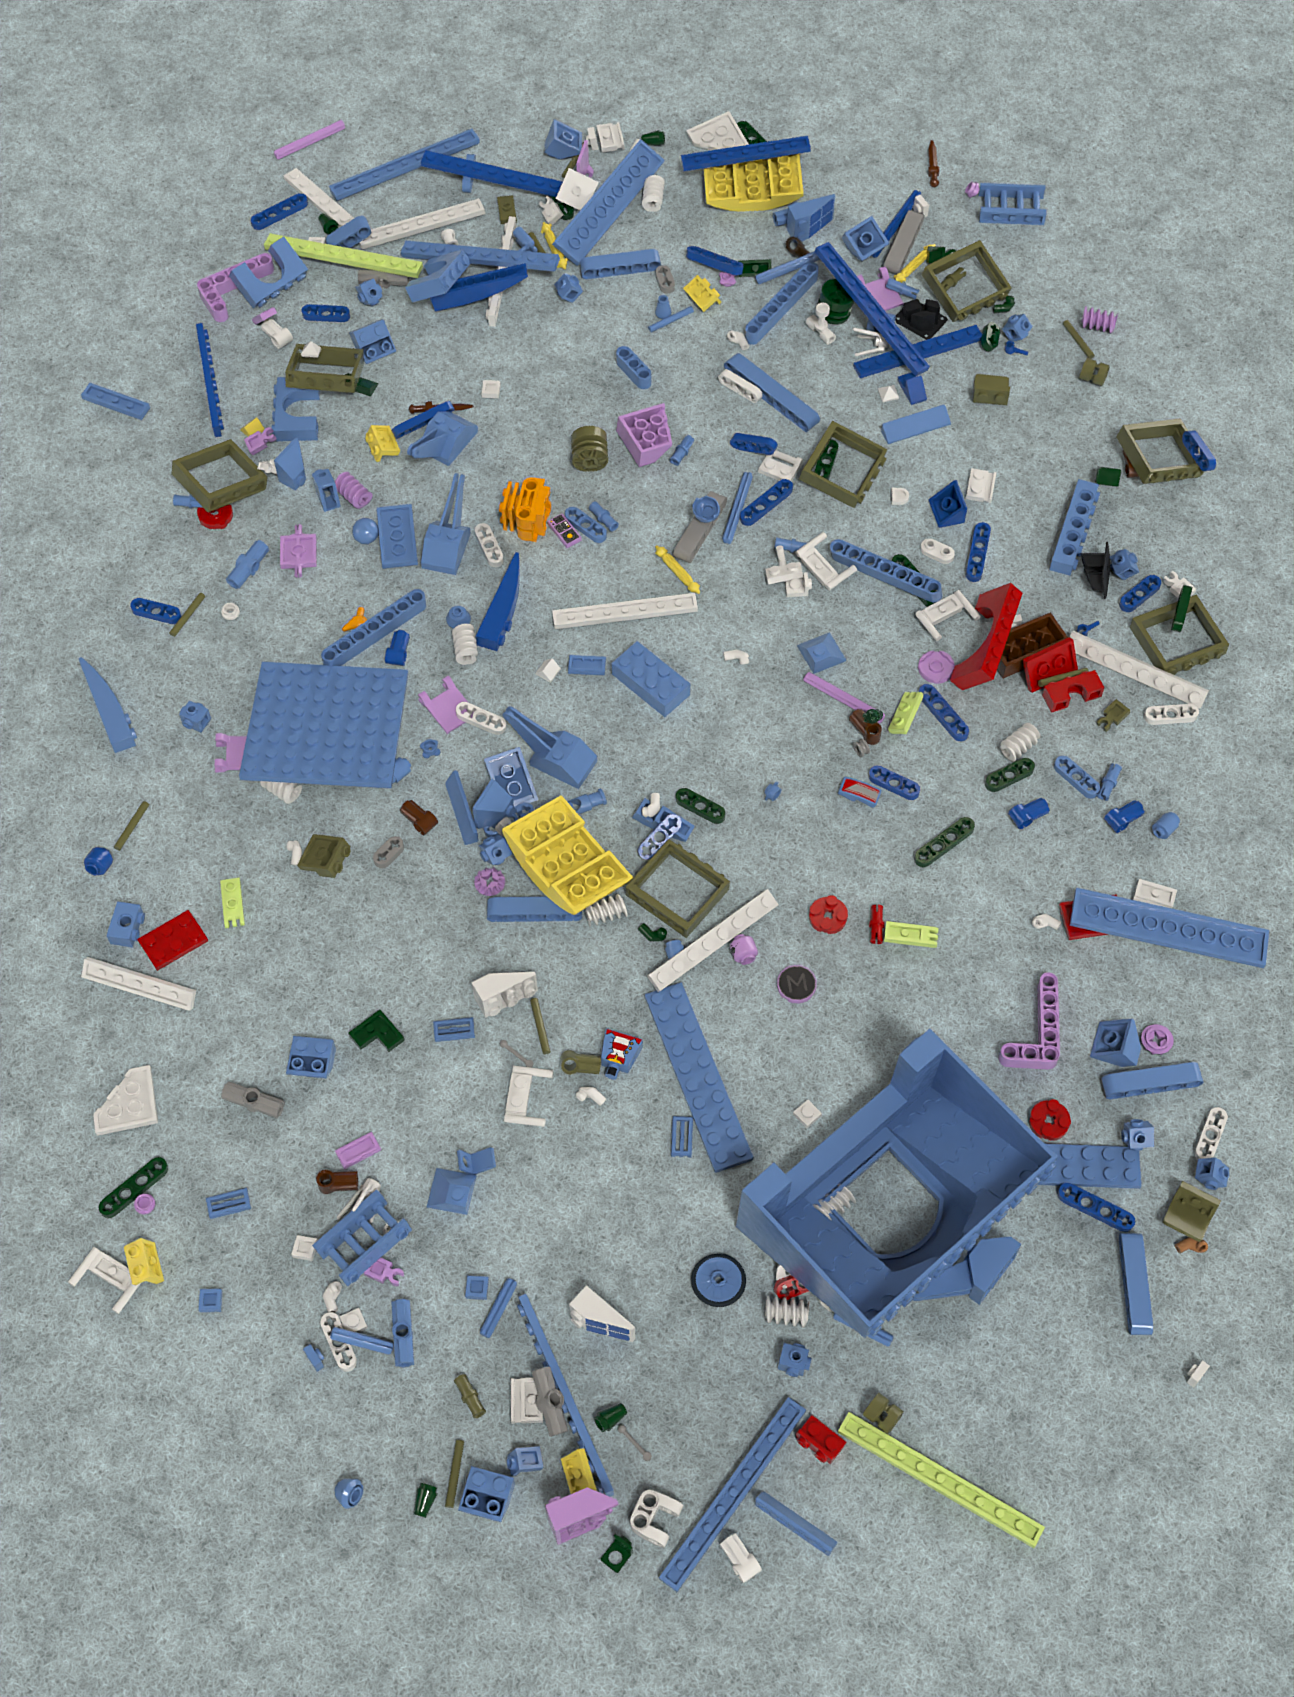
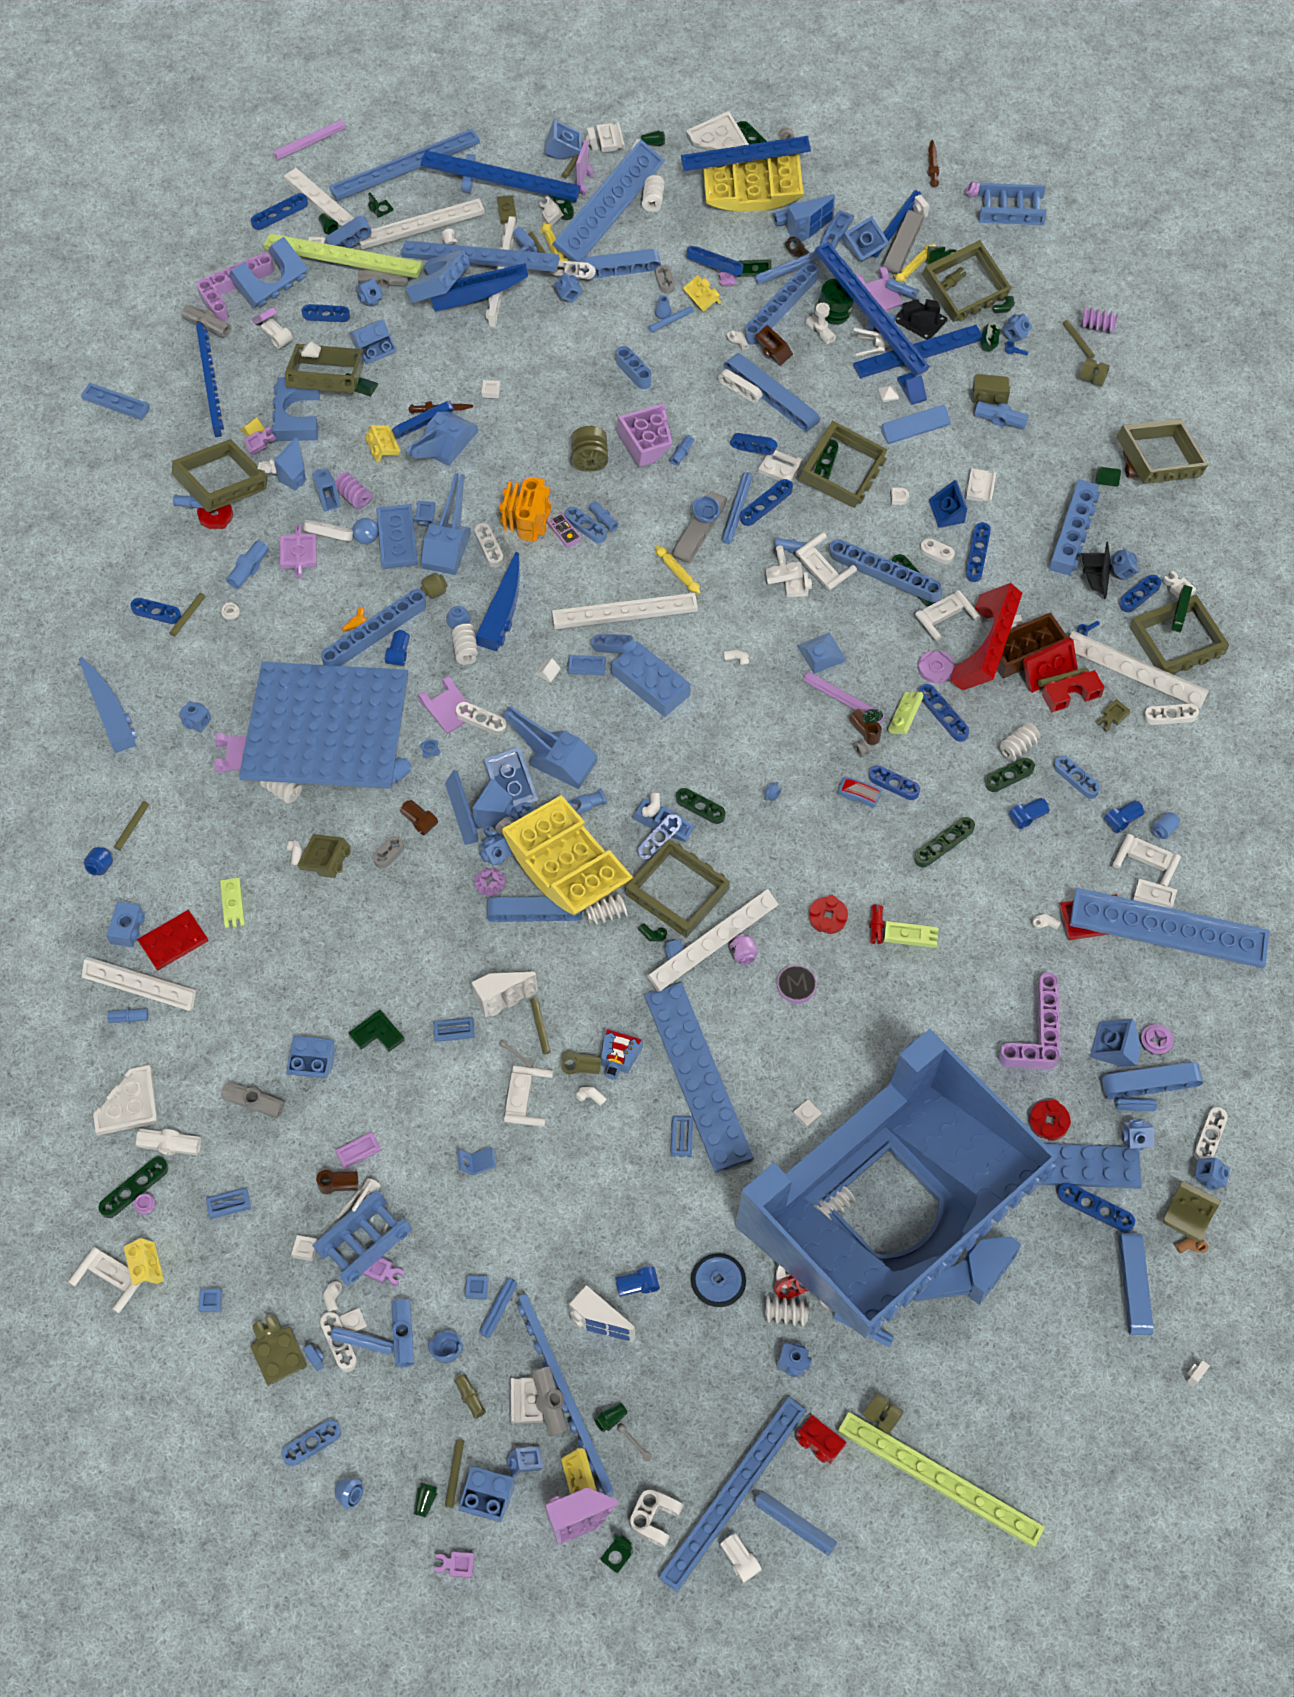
medium blue slope [427,1168,477,1215] -> none
white plate [556,168,599,210] -> none
medium blue pin [1097,763,1122,801] -> none
blue beam [1182,430,1216,472] -> none
none -> medium blue axle [107,1008,148,1024]
none -> white piece [136,1129,201,1156]
none -> light grey piece [182,305,231,337]
none -> olive plate [250,1315,307,1386]
none -> medium blue beam [282,1420,341,1466]
none -> white beam [303,520,353,541]
none -> dark green bracket [368,192,394,218]
none -> medium blue bracket [414,501,436,526]
none -> olive head [420,573,448,599]
none -> medium blue hair [428,1330,463,1364]
none -> lavender plate [434,1552,475,1578]
none -> white beam [551,261,595,279]
none -> medium blue beam [590,634,636,653]
none -> blue piece [615,1266,660,1297]
none -> reddish brown brick [755,325,793,366]
none -> light grey bush [779,127,794,140]
none -> medium blue hinge [821,210,854,249]
none -> medium blue piece [975,401,1029,429]
none -> white plate [1113,834,1181,887]
none -> medium blue axle [1116,1098,1157,1111]

